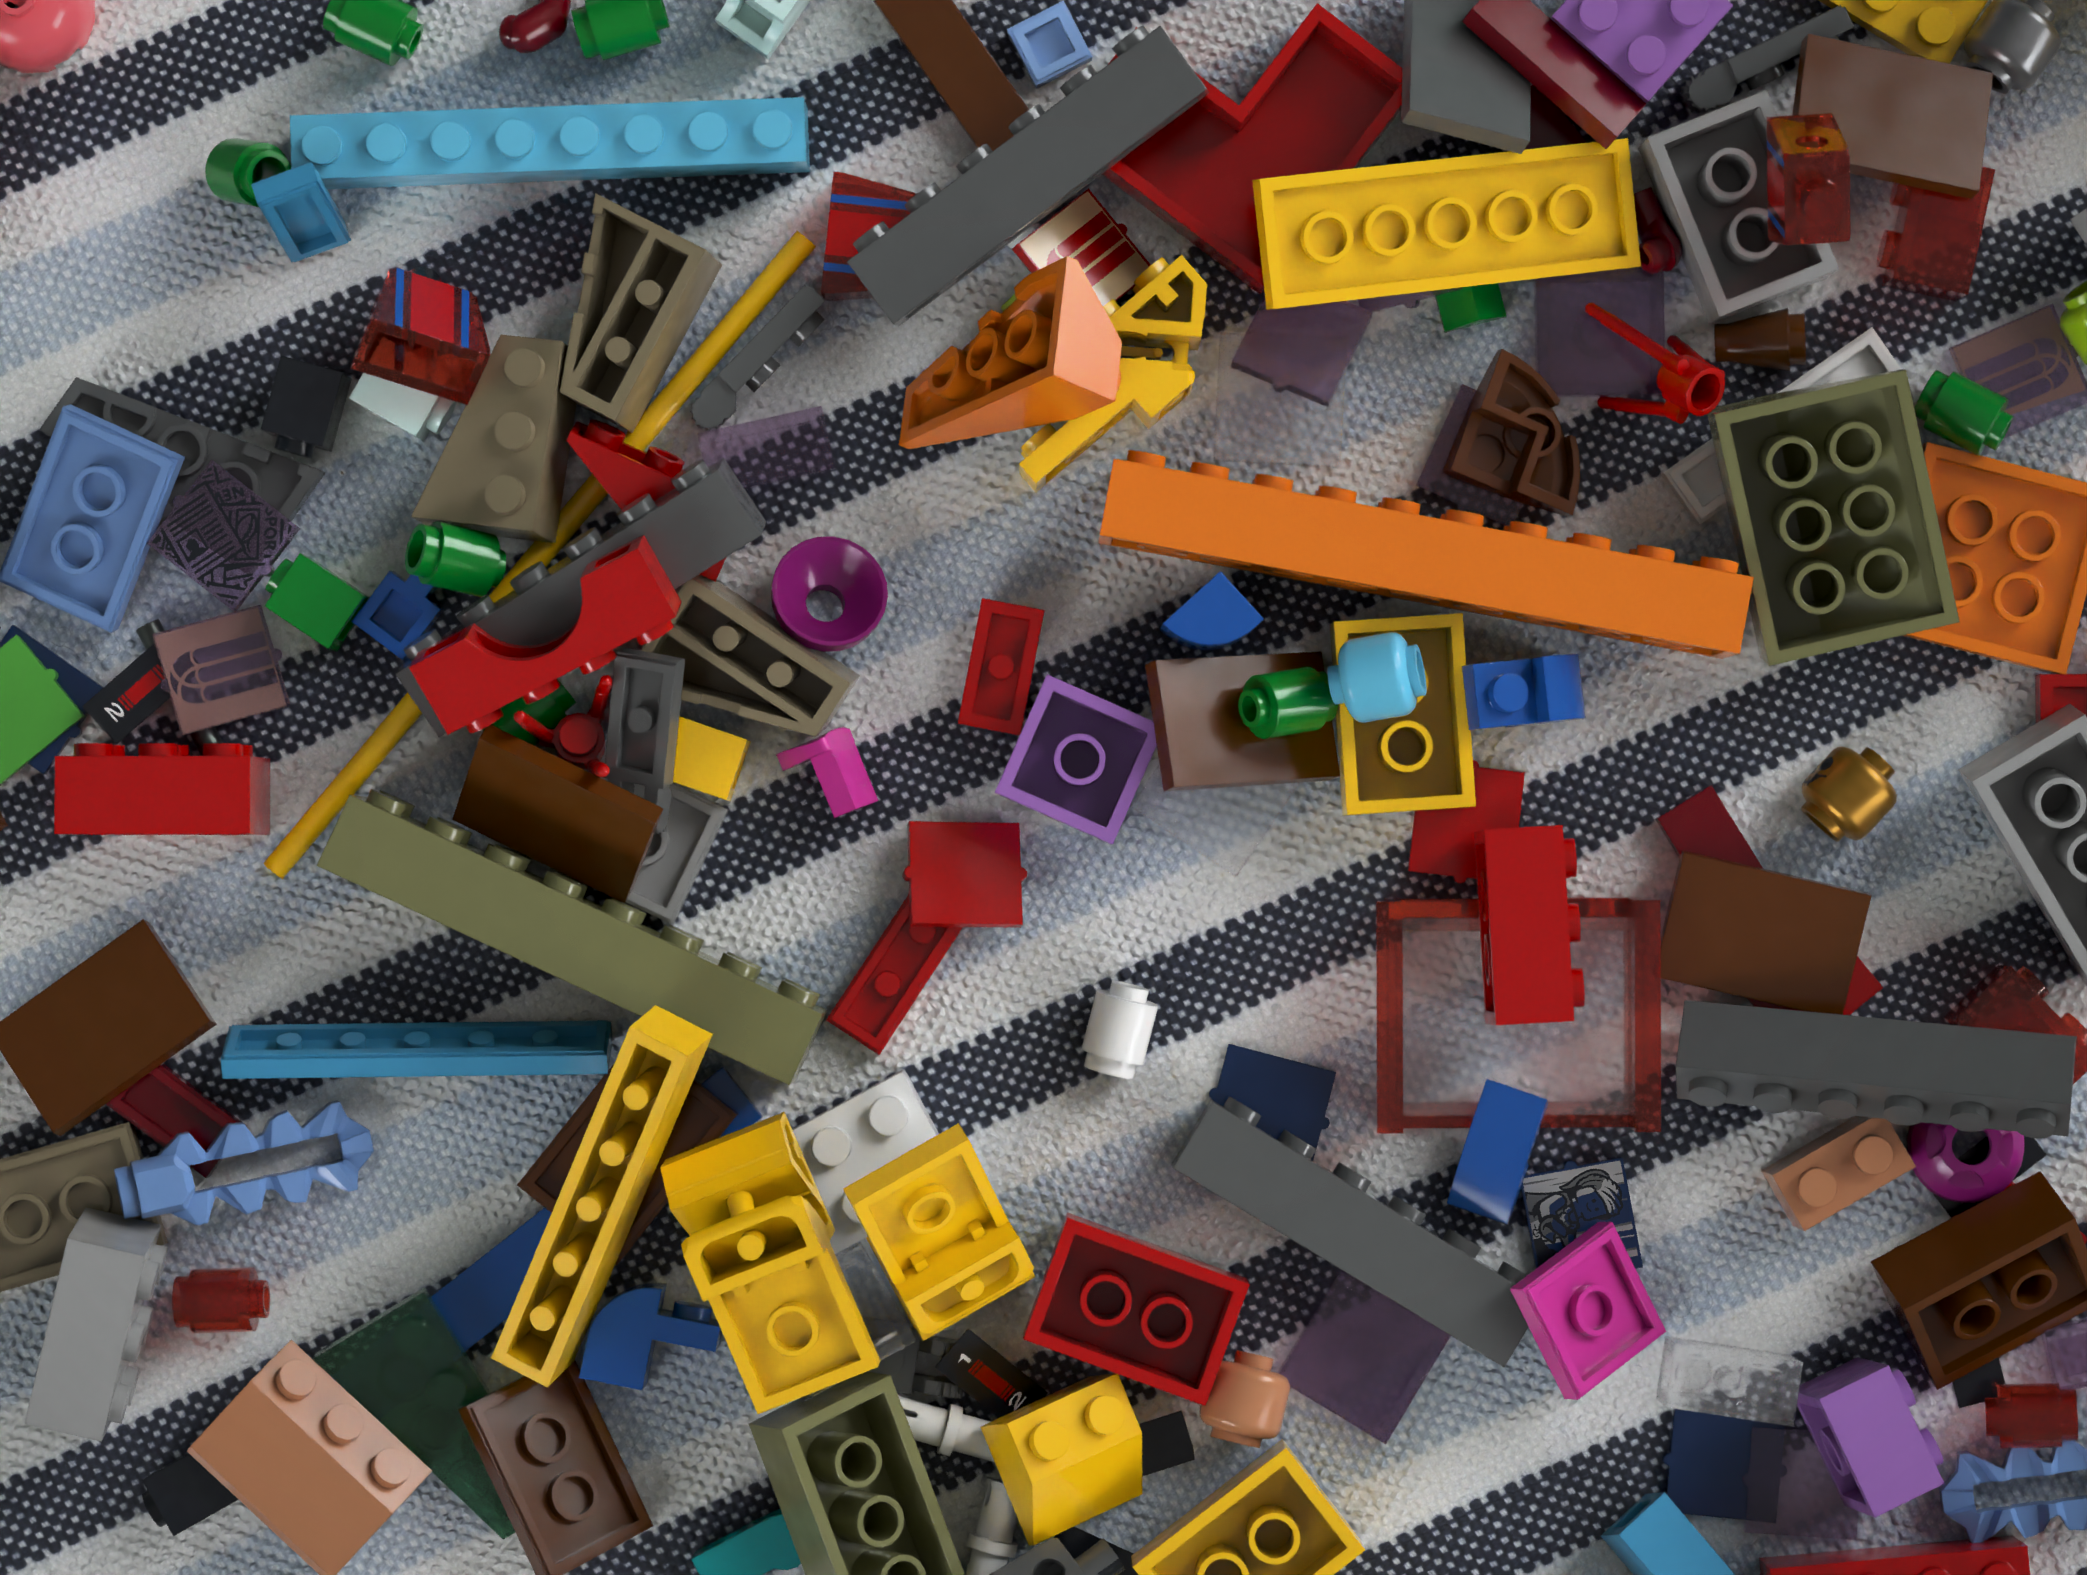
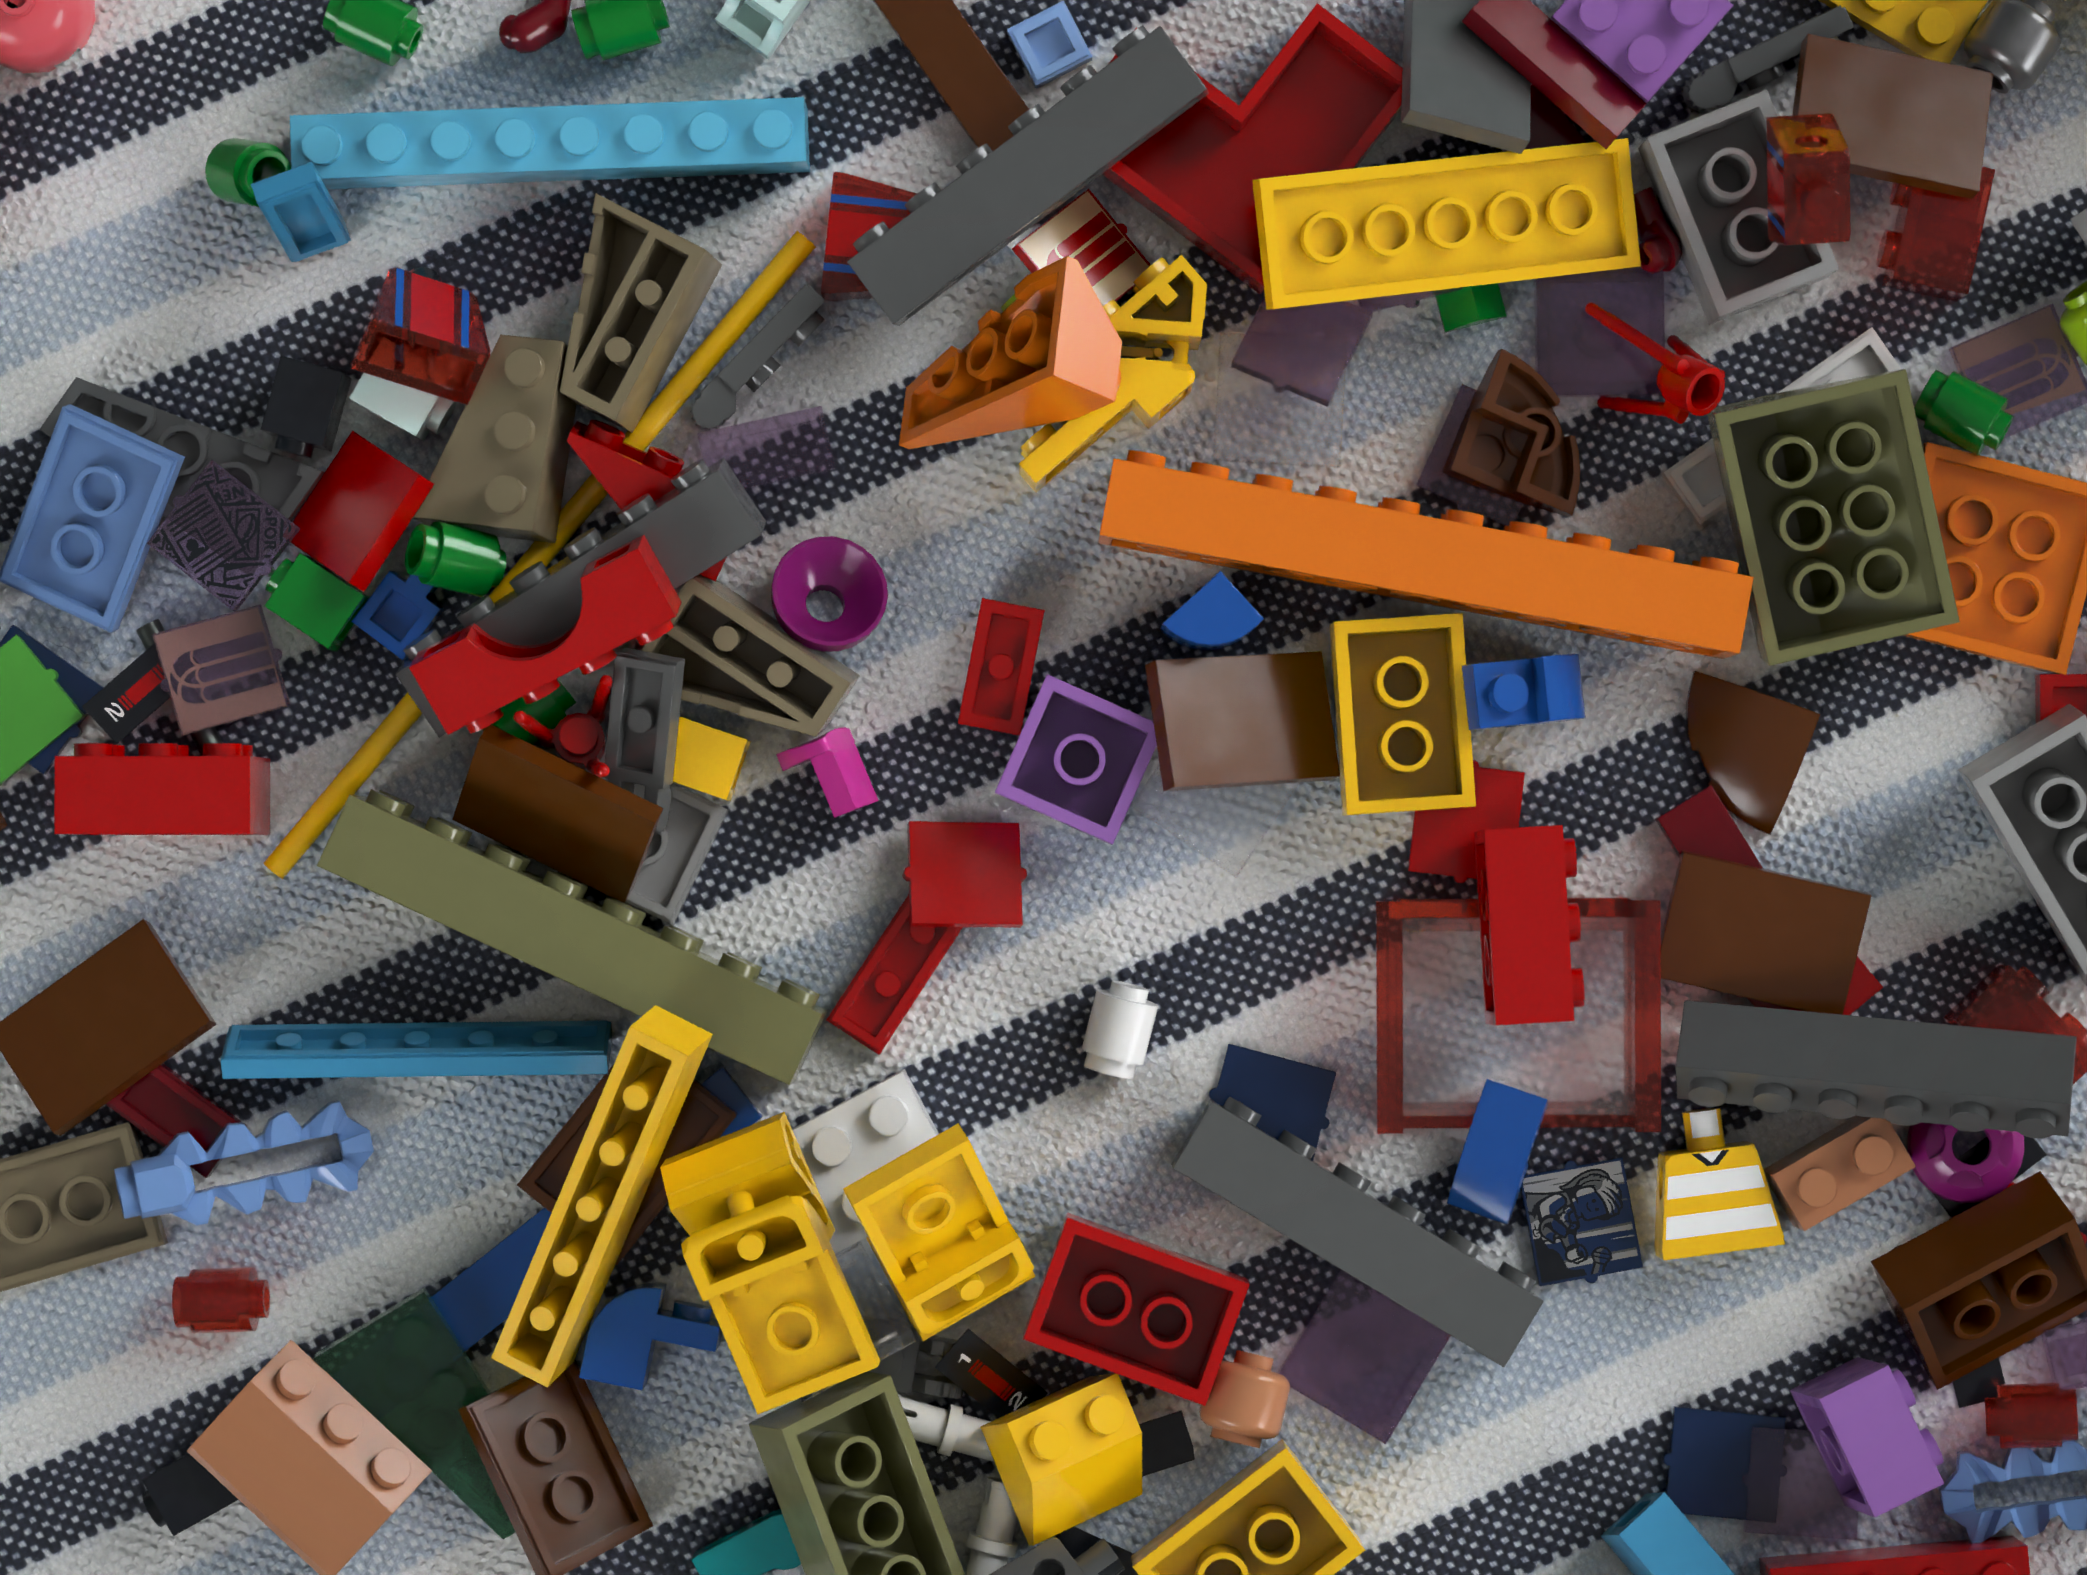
light grey brick [25,1207,168,1442] -> none
green brick [1238,667,1339,739] -> none
medium azure head [1327,632,1427,723] -> none
dark pink tile [1510,1222,1666,1400] -> none
clear brick [1656,1336,1803,1427] -> none
reddish brown cone [1714,308,1806,372] -> none
pearl gold head [1801,746,1897,842] -> none
none -> red tile [283,430,434,592]
none -> torso [1654,1108,1785,1260]
none -> reddish brown brick [1686,671,1820,835]

